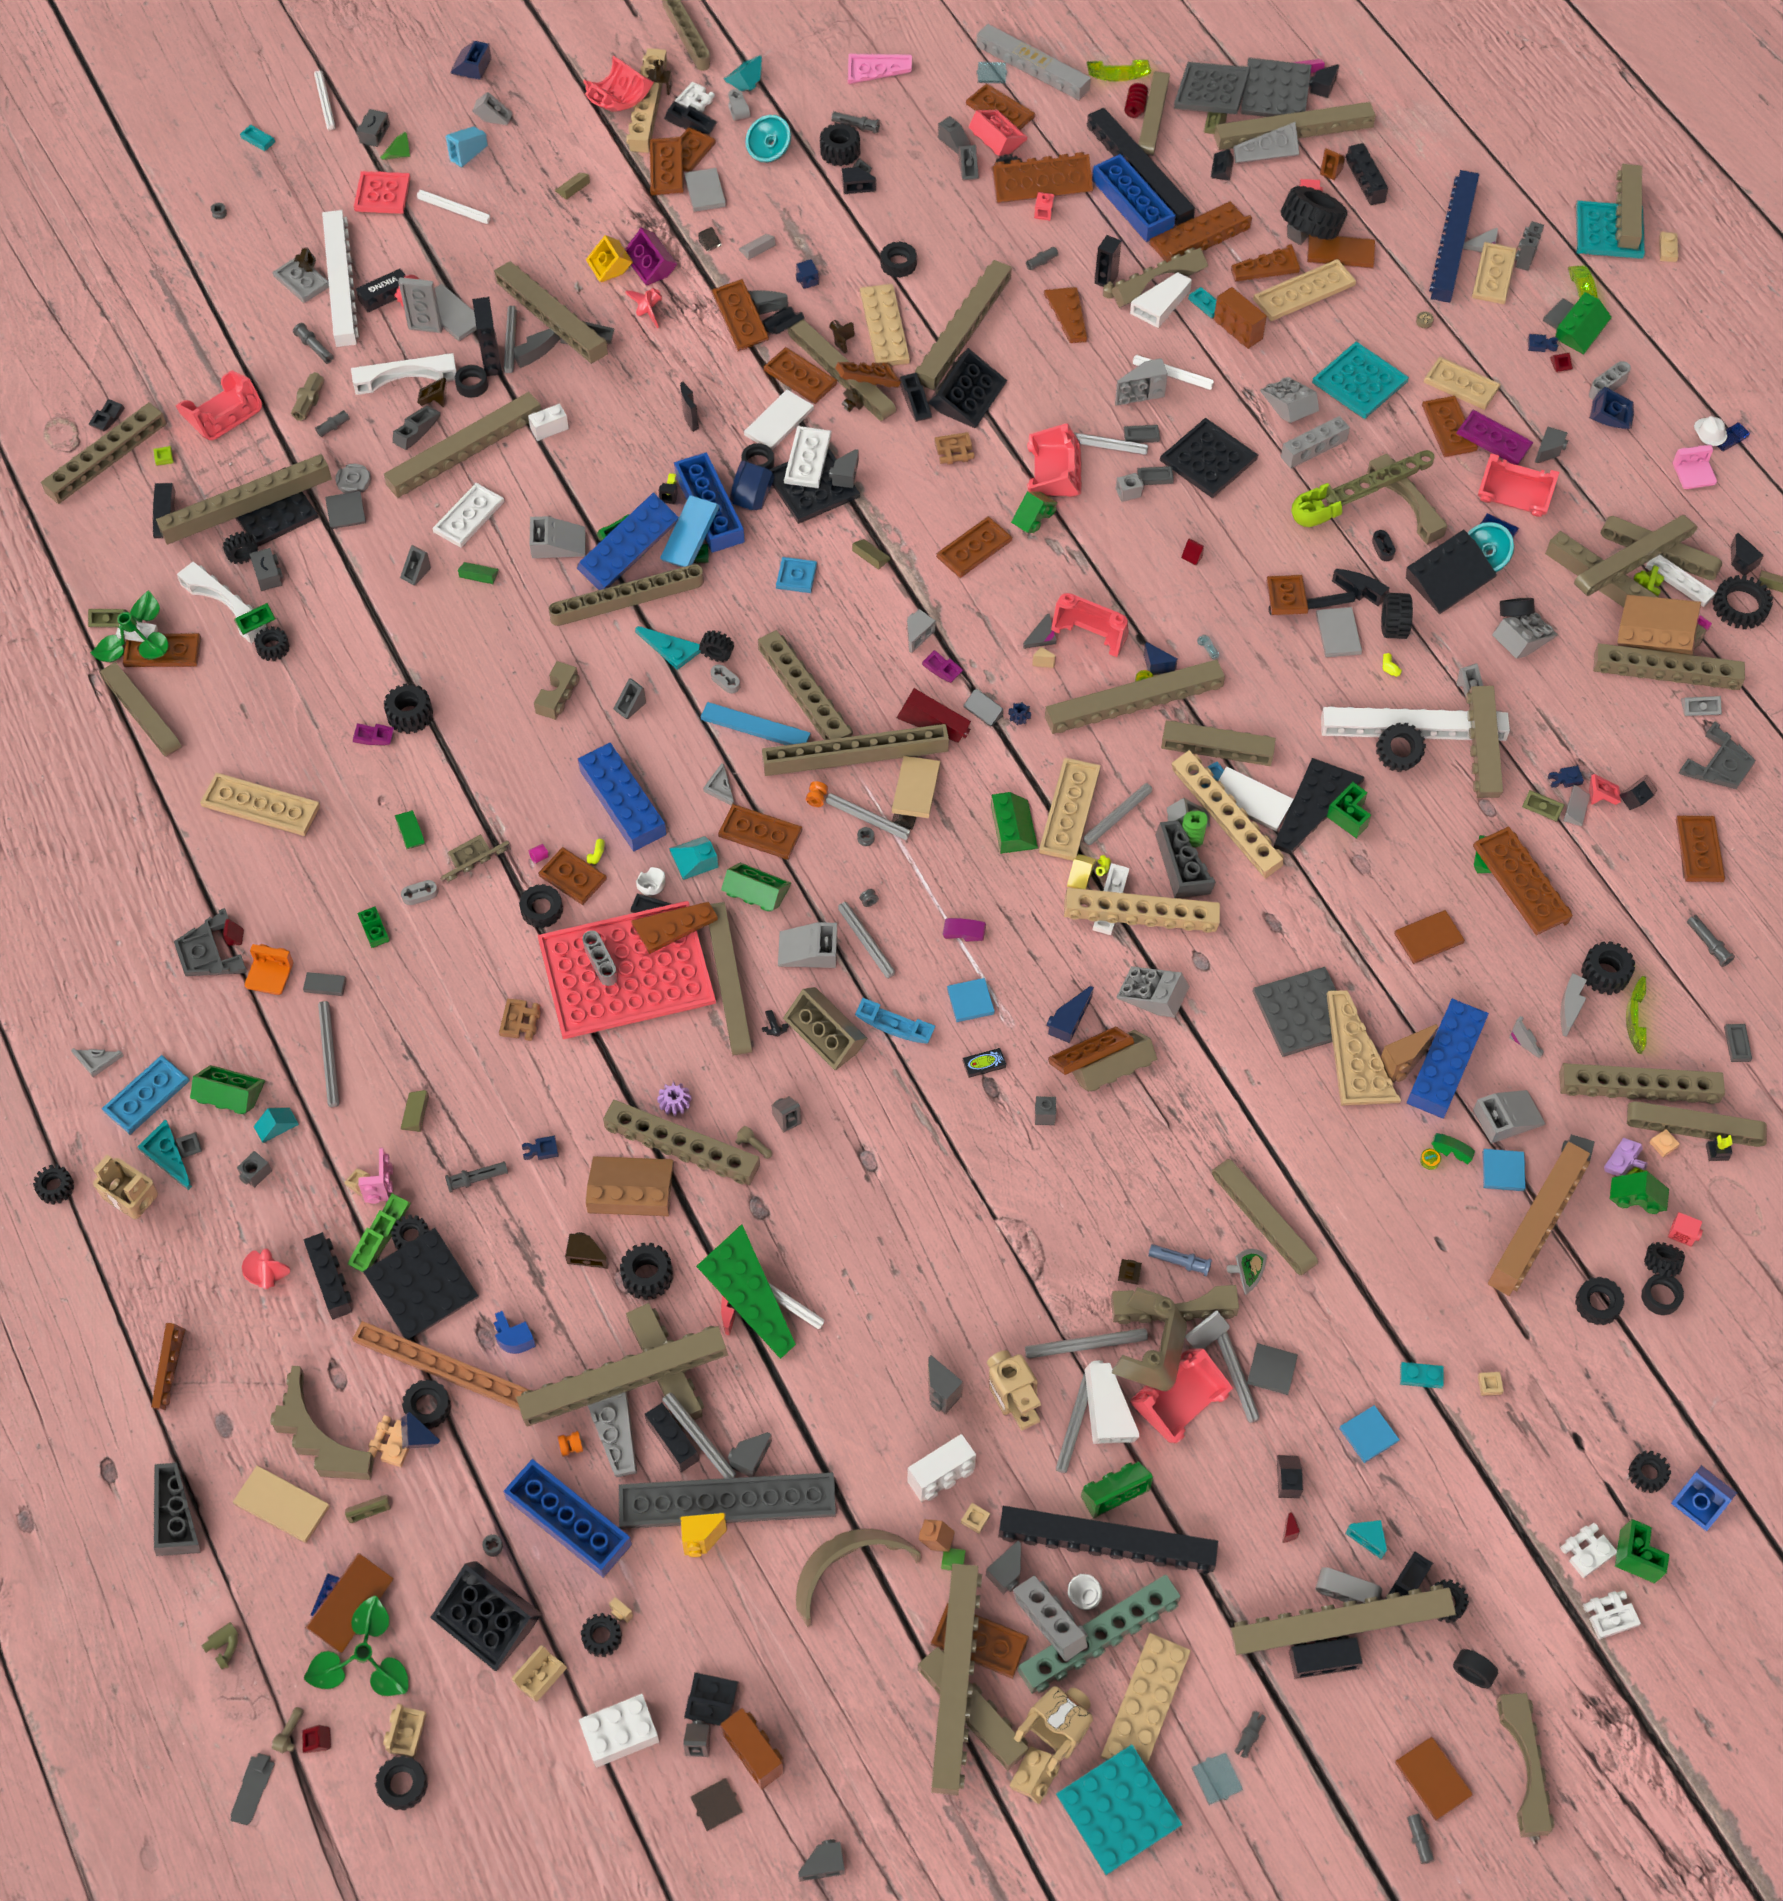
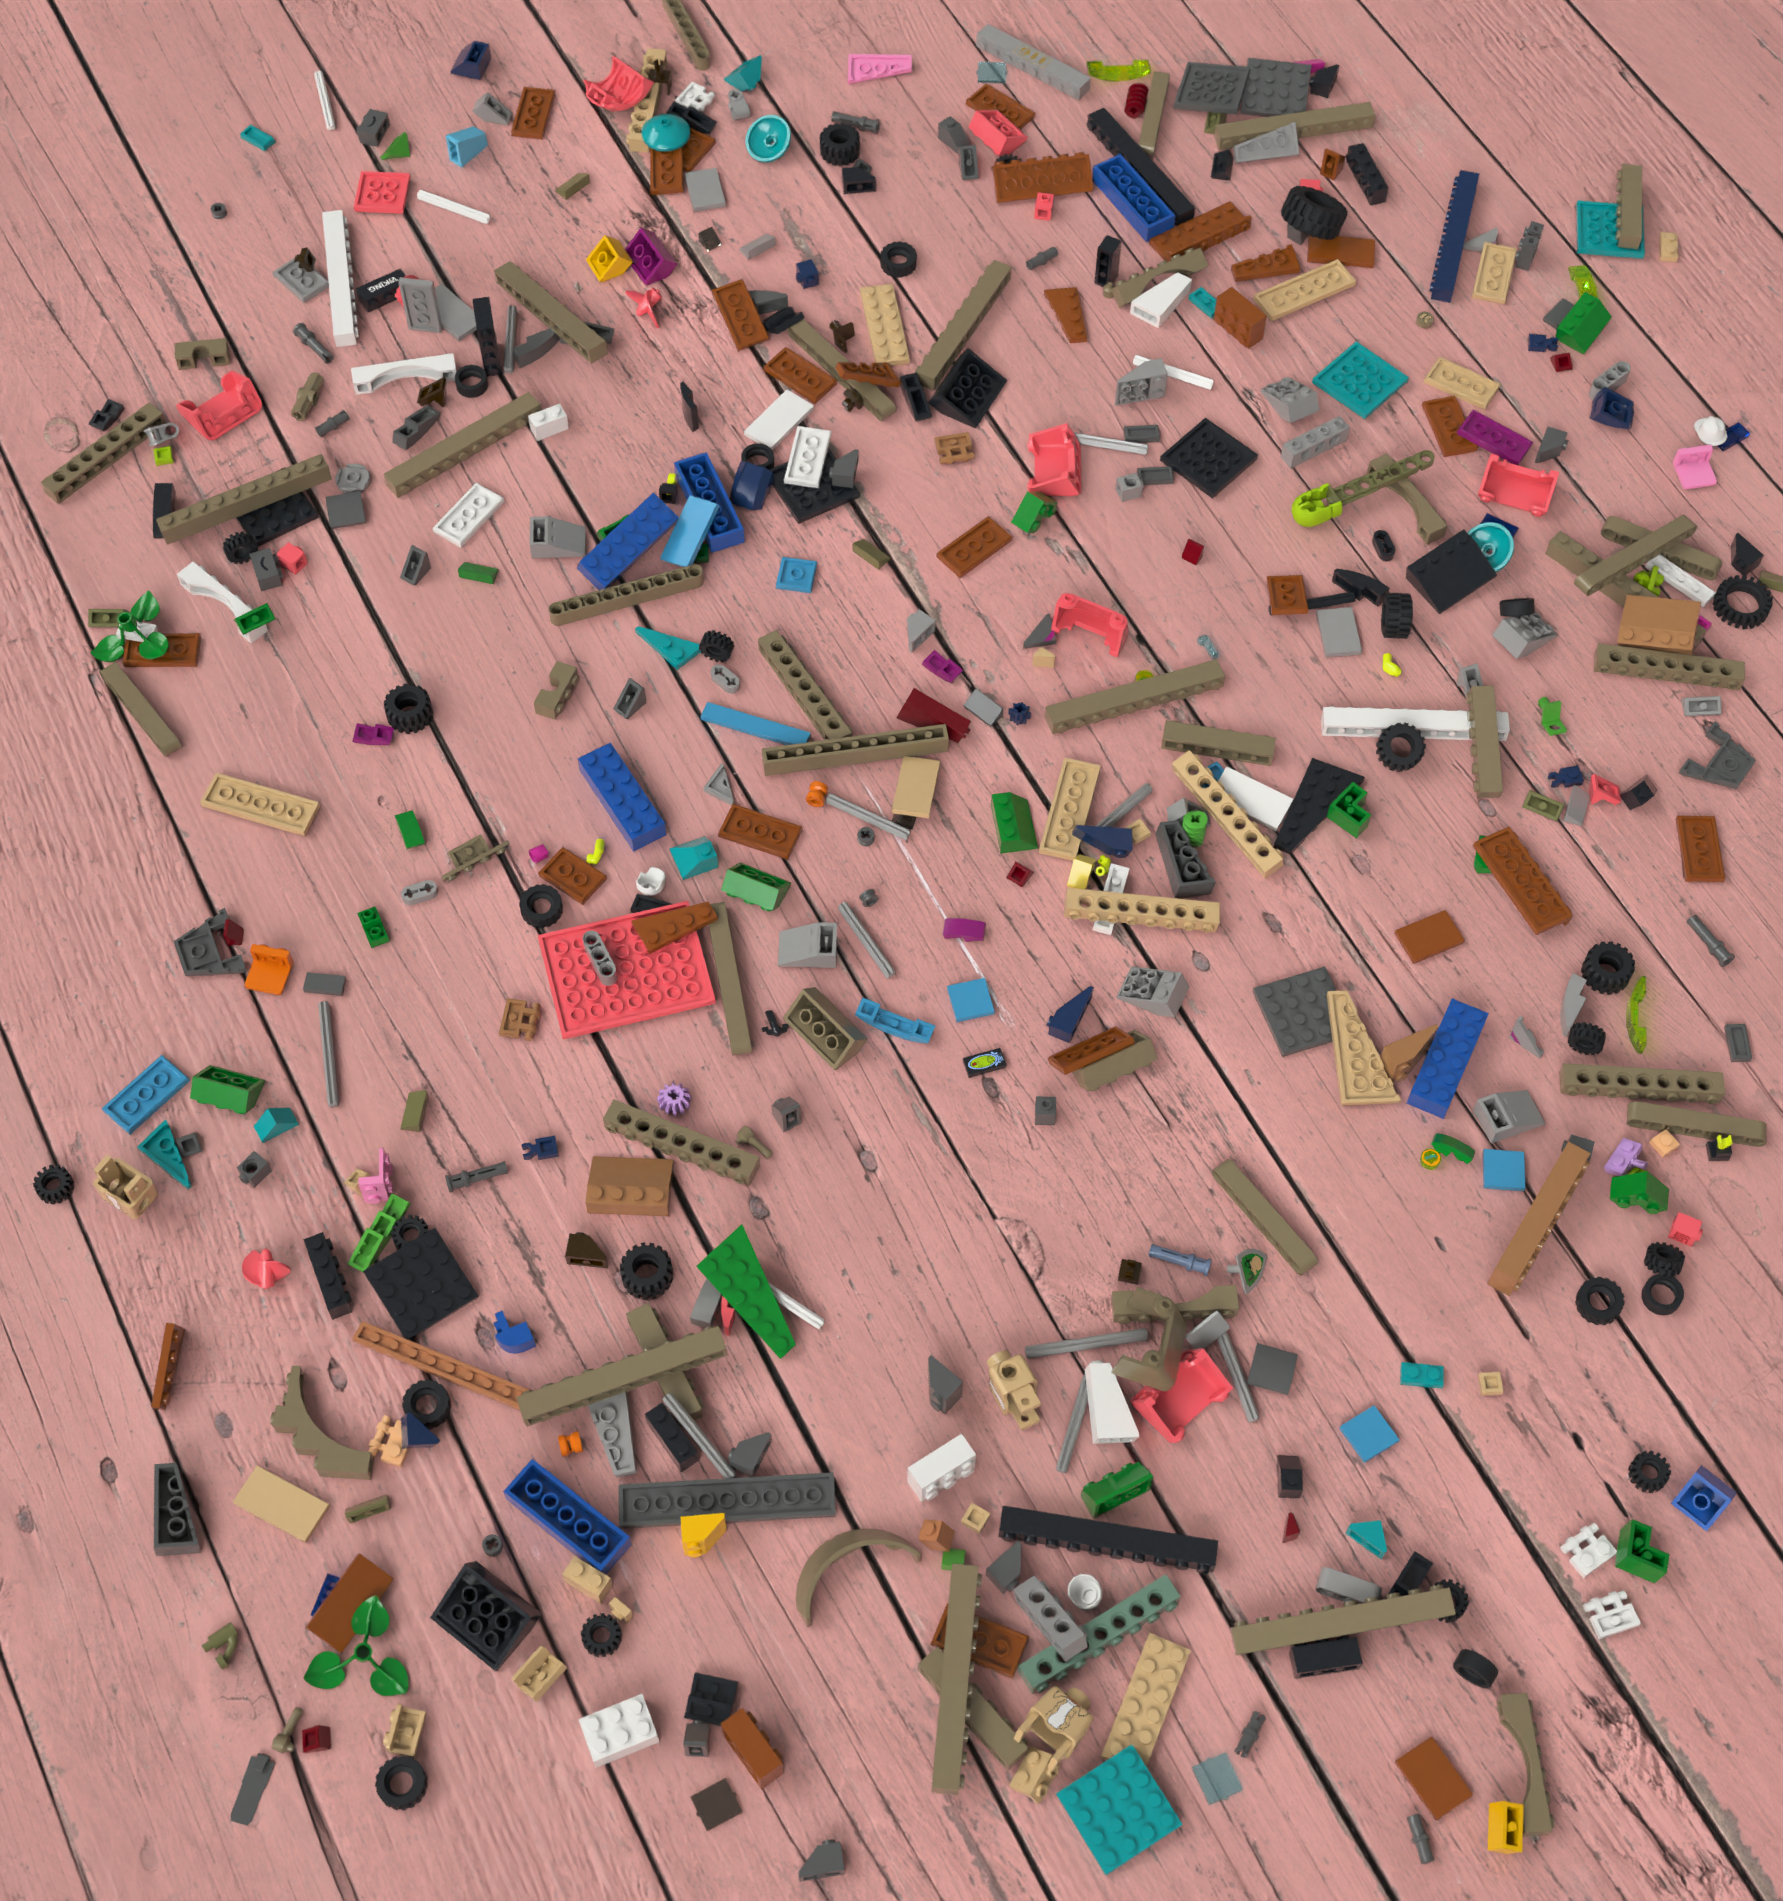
light grey tile [71,1048,124,1077] -> none
black tyre [254,626,290,661] -> none
dark blue slope [1143,642,1178,675] -> none
none -> light grey piece [143,422,179,447]
none -> dark tan arch [175,338,230,370]
none -> coral brick [277,542,308,575]
none -> dark orange tile [511,87,555,139]
none -> tan brick [562,1556,613,1604]
none -> teal dish [641,114,690,151]
none -> light grey slope [690,1279,722,1328]
none -> dark red slope [1006,861,1034,887]
none -> dark blue slope [1072,825,1133,858]
none -> tan plate [1125,819,1151,845]
none -> yellow brick [1488,1801,1523,1854]
none -> bright green bracket [1538,697,1567,736]
none -> black tyre [1567,1022,1606,1055]

